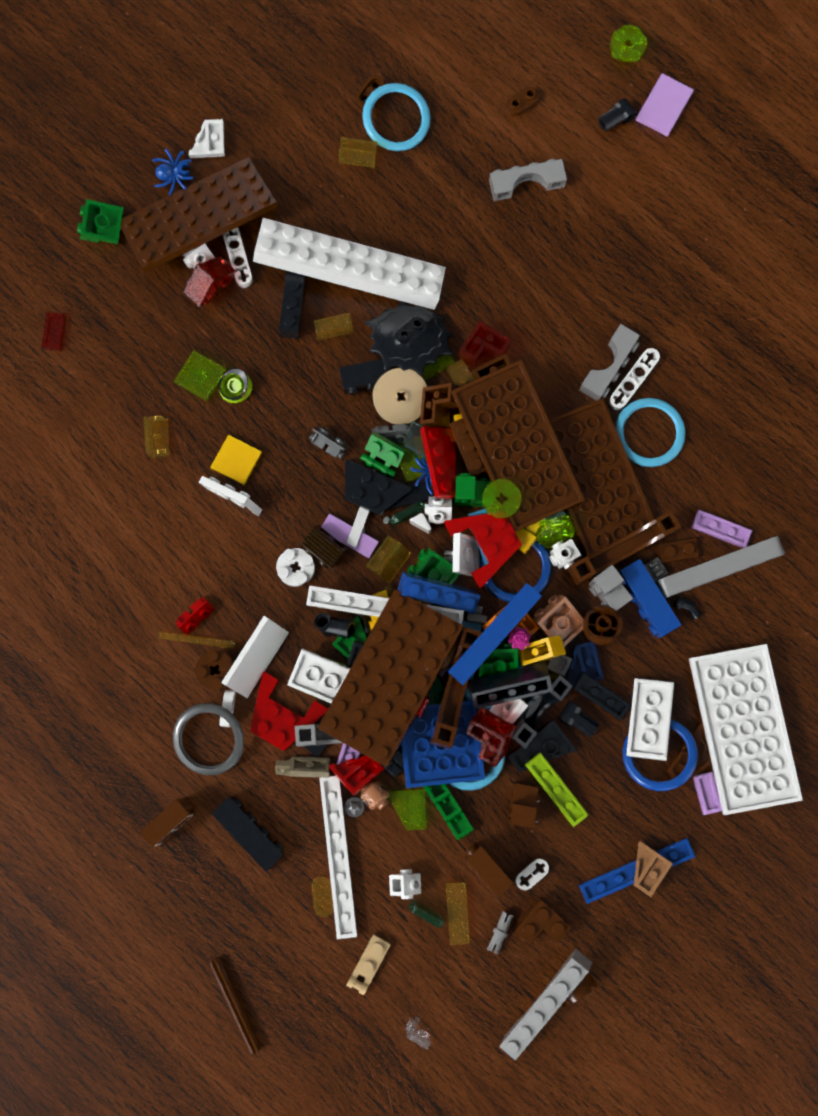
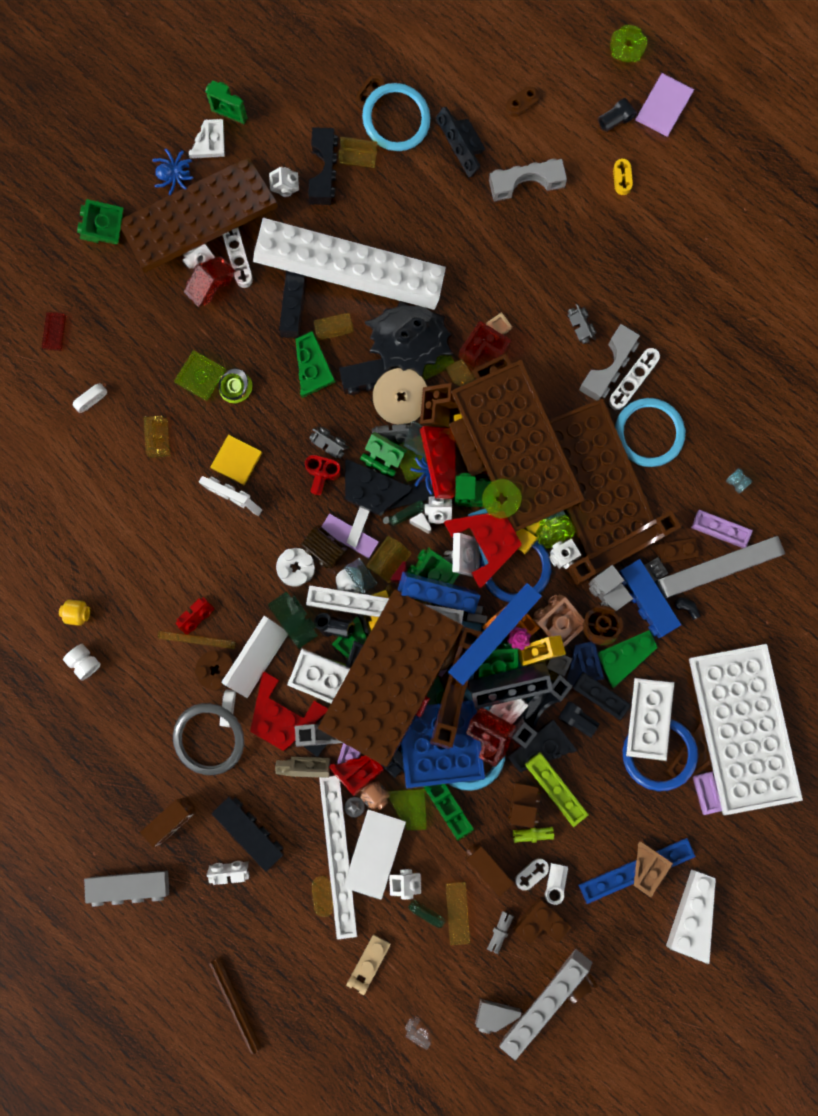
none -> yellow head [59,599,90,626]
none -> white wheel [63,644,101,681]
none -> white beam [73,383,107,413]
none -> light grey brick [84,870,169,906]
none -> green plate [206,80,247,124]
none -> white hinge [207,861,249,885]
none -> clear green brick [268,591,318,649]
none -> white brick [269,167,299,197]
none -> green wing [296,331,335,398]
none -> red beam [305,455,341,495]
none -> black arch [308,127,338,205]
none -> white head [336,568,362,593]
none -> white tile [343,809,406,900]
none -> clear light blue piece [344,558,378,594]
none -> dark red slope [390,561,407,583]
none -> black bracket [436,107,485,177]
none -> light grey slope [475,999,521,1034]
none -> tan tile [486,312,512,339]
none -> lime pin [513,827,554,843]
none -> white piece [545,863,568,905]
none -> dark grey hinge [568,304,597,344]
none -> green wing [598,630,658,689]
none -> yellow beam [613,159,633,195]
none -> white wedge [666,870,715,964]
none -> clear light blue wheel [726,468,753,494]

